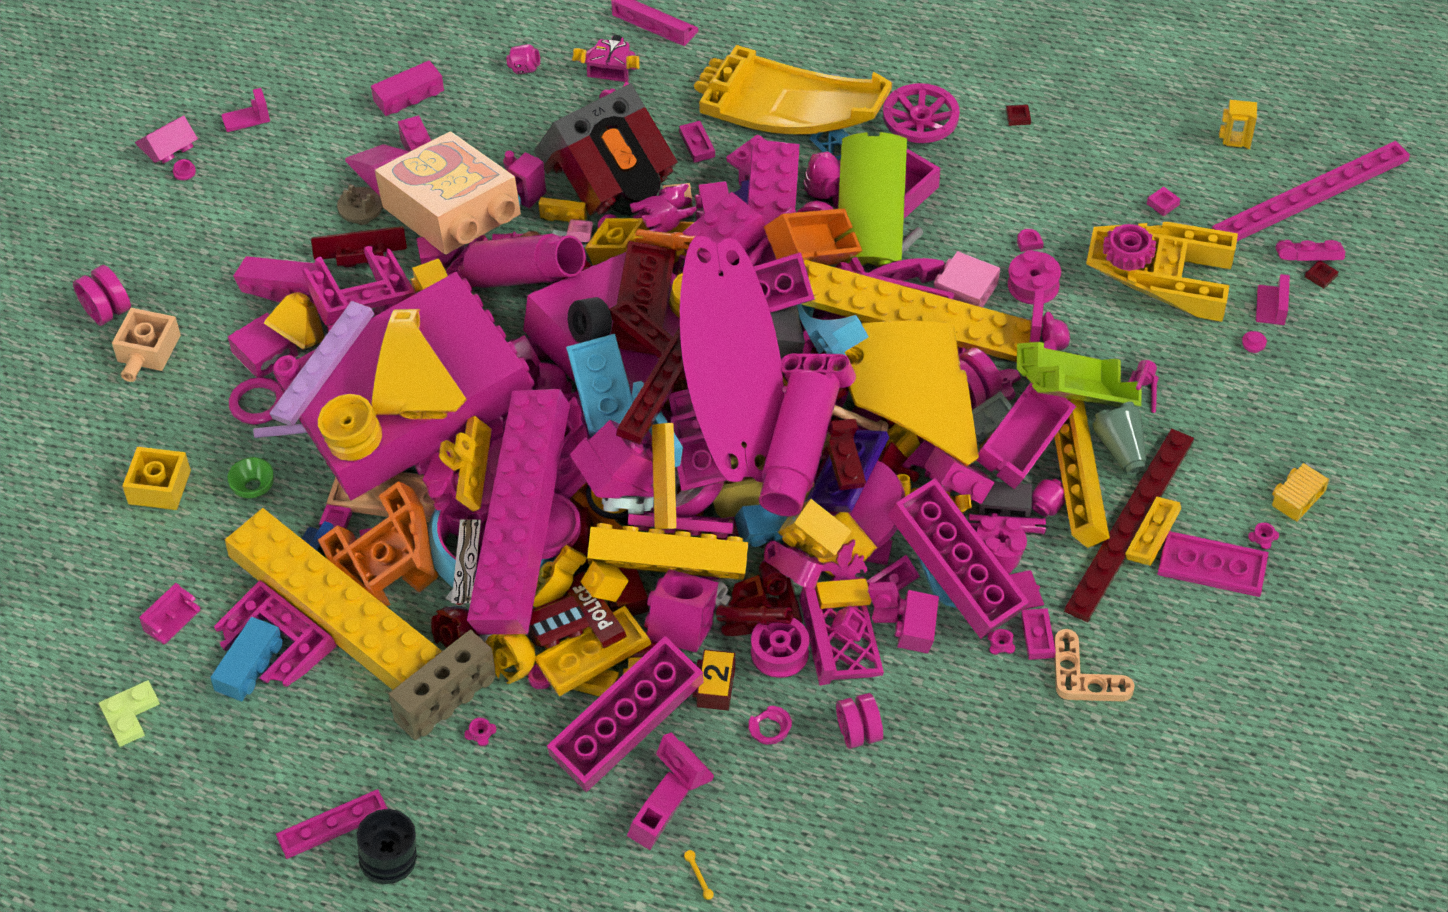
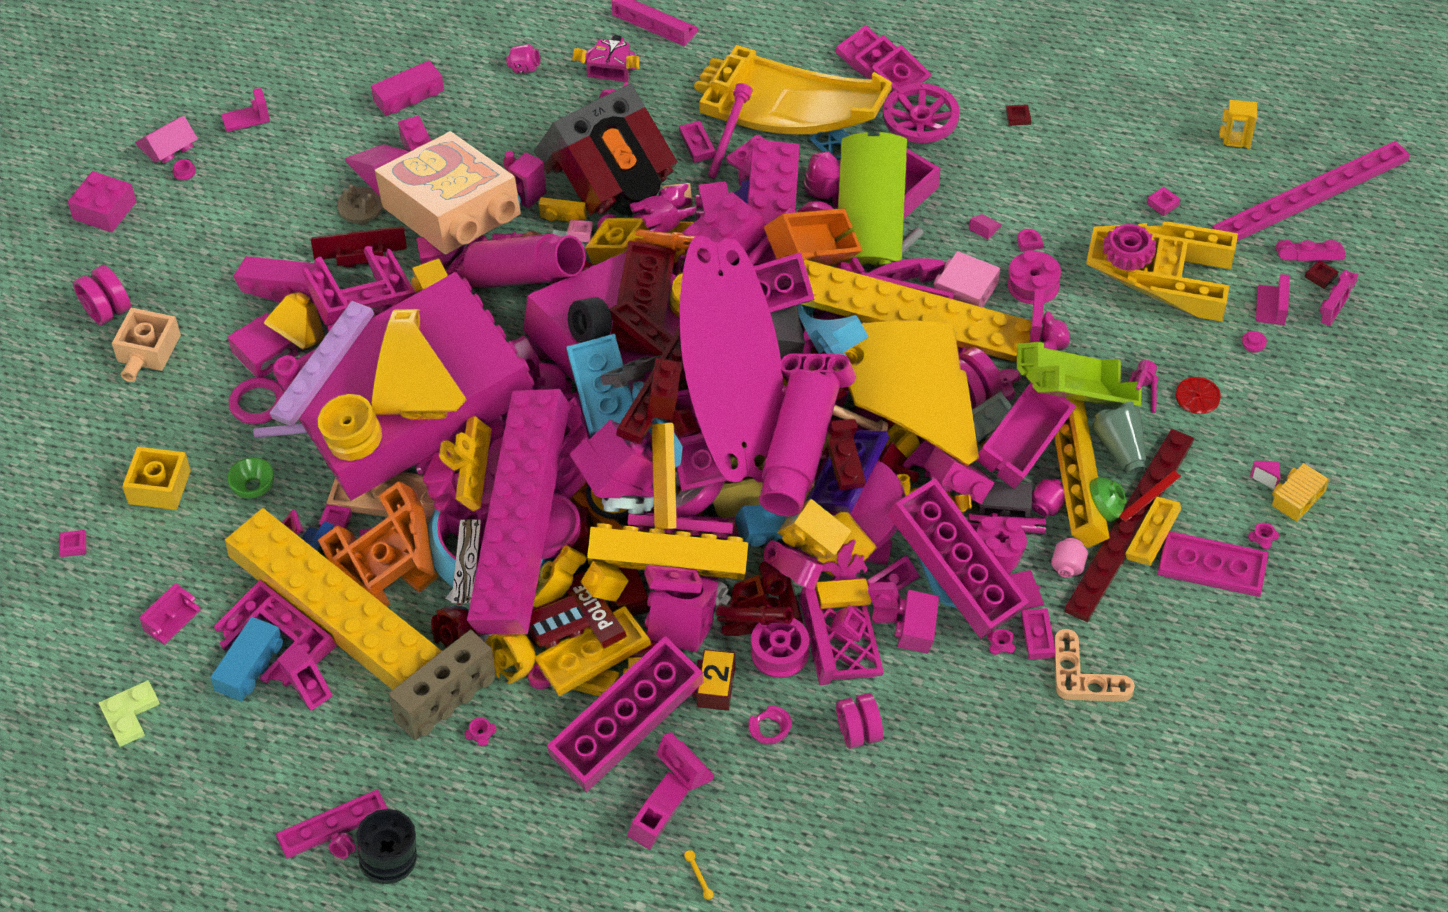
none -> dark pink tile [59,530,86,557]
none -> dark pink brick [67,171,137,233]
none -> dark pink slope [277,645,333,711]
none -> dark pink slope [282,510,304,536]
none -> dark pink plate [329,833,356,859]
none -> dark grey hinge [600,355,661,388]
none -> dark pink plate [644,565,703,594]
none -> dark red brick [647,358,682,421]
none -> dark red tile [671,409,700,438]
none -> dark pink piece [708,83,753,179]
none -> dark pink slope [834,25,932,93]
none -> dark pink slope [969,214,1001,240]
none -> bright pink head [1051,538,1088,578]
none -> bright green piece [1090,477,1127,522]
none -> red sticker [1119,471,1181,522]
none -> red wheel [1176,377,1221,414]
none -> slope [1250,461,1280,489]
none -> dark pink hinge [1319,270,1358,326]

